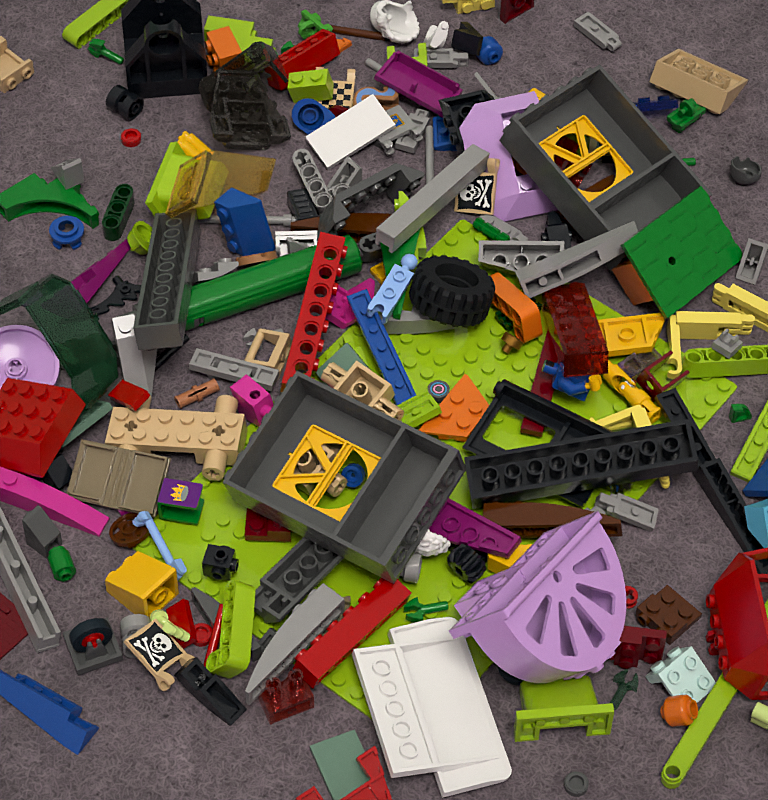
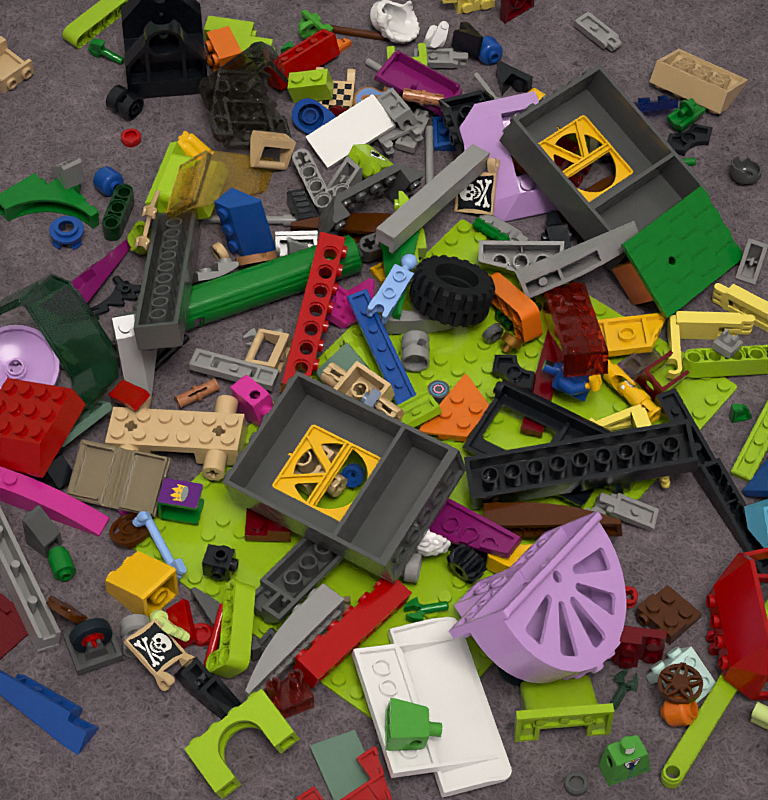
none -> reddish brown wheel [46,595,87,624]
none -> blue head [93,166,124,197]
none -> tan flag [134,190,160,250]
none -> lime arch [184,689,300,799]
none -> tan tile [211,242,229,261]
none -> tan tile [250,130,296,171]
none -> lime brick [348,144,393,179]
none -> sand blue plate [360,388,381,408]
none -> light grey hinge [376,87,418,130]
none -> bright green torso [385,698,442,751]
none -> light grey wheel [401,330,429,372]
none -> nougat pin [402,88,444,107]
none -> dark grey tile [482,323,504,344]
none -> black tile [492,355,536,392]
none -> black slope [496,60,533,96]
none -> bright green torso [598,735,651,786]
none -> reddish brown wheel [657,662,703,705]
none -> black tile [667,124,713,156]

